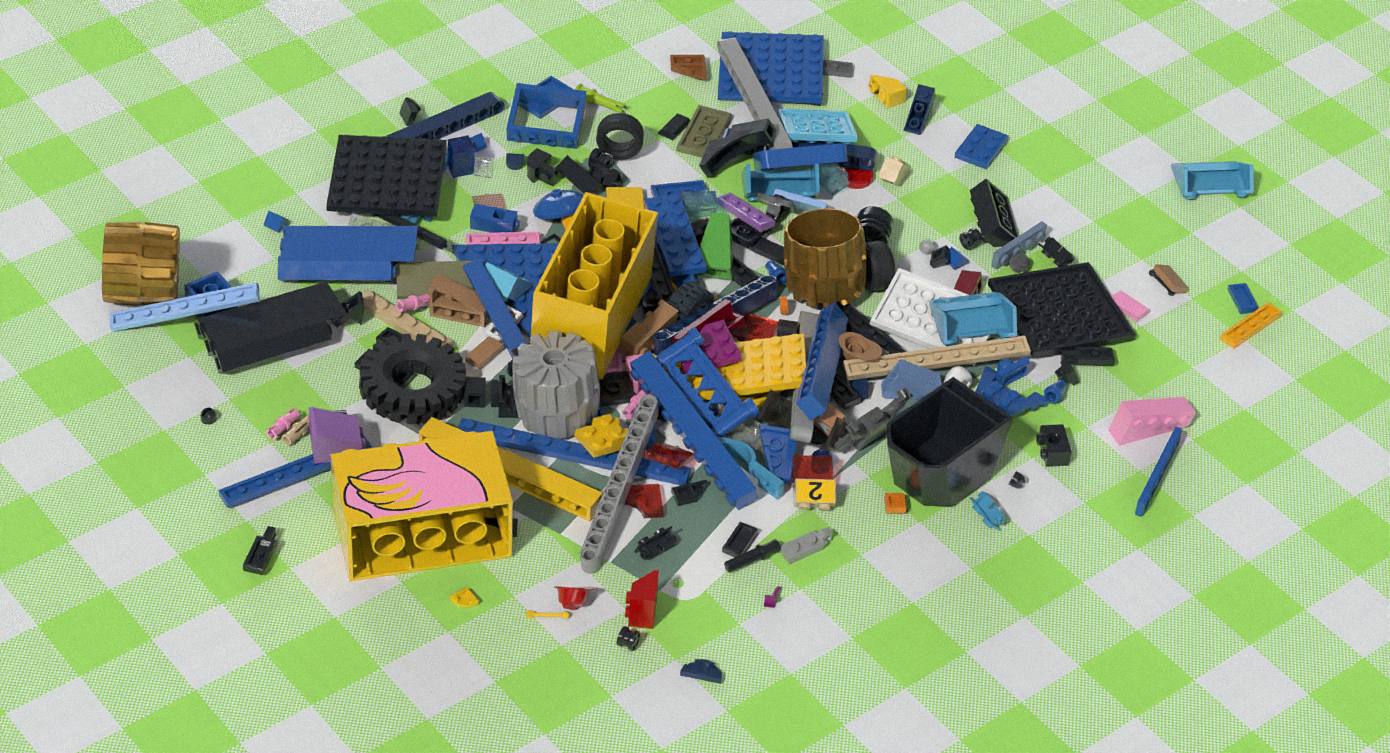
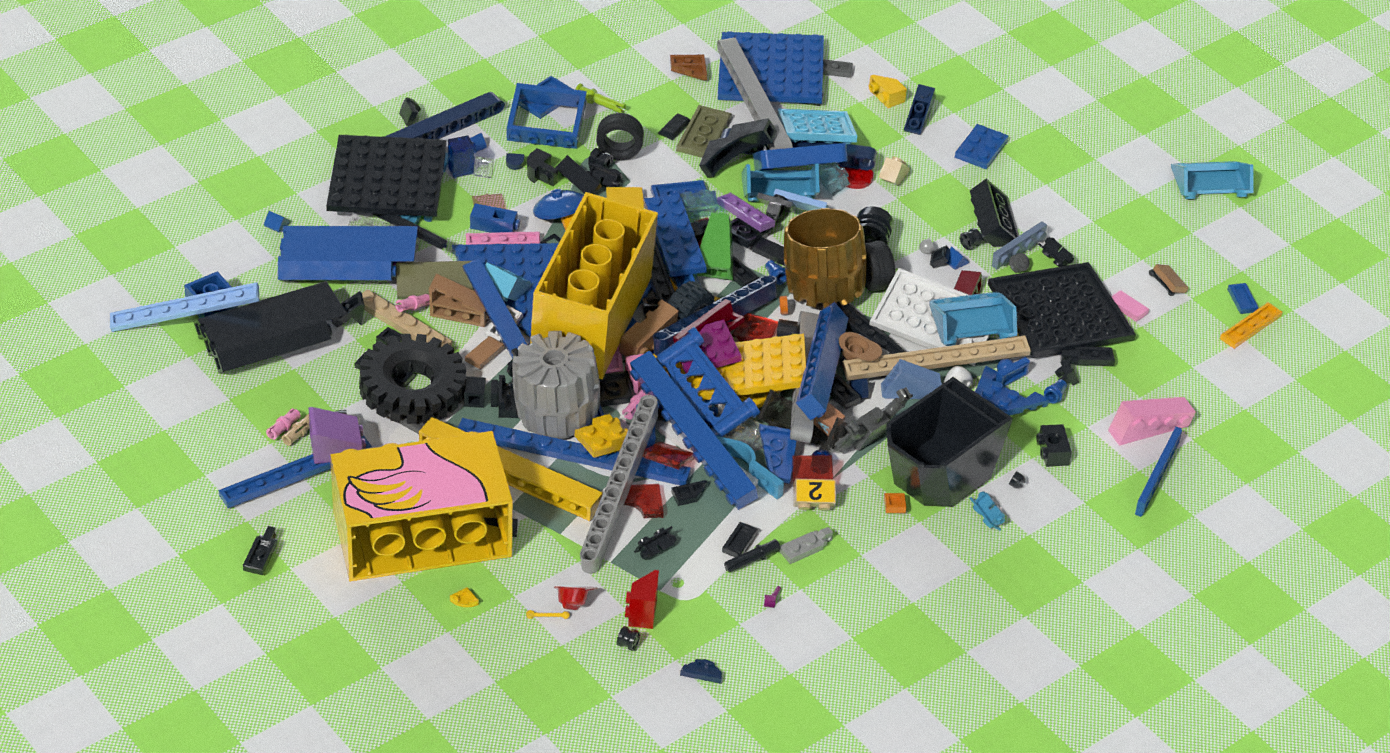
pearl gold wheel [102,222,180,306] -> none
black hinge [200,407,217,425] -> none

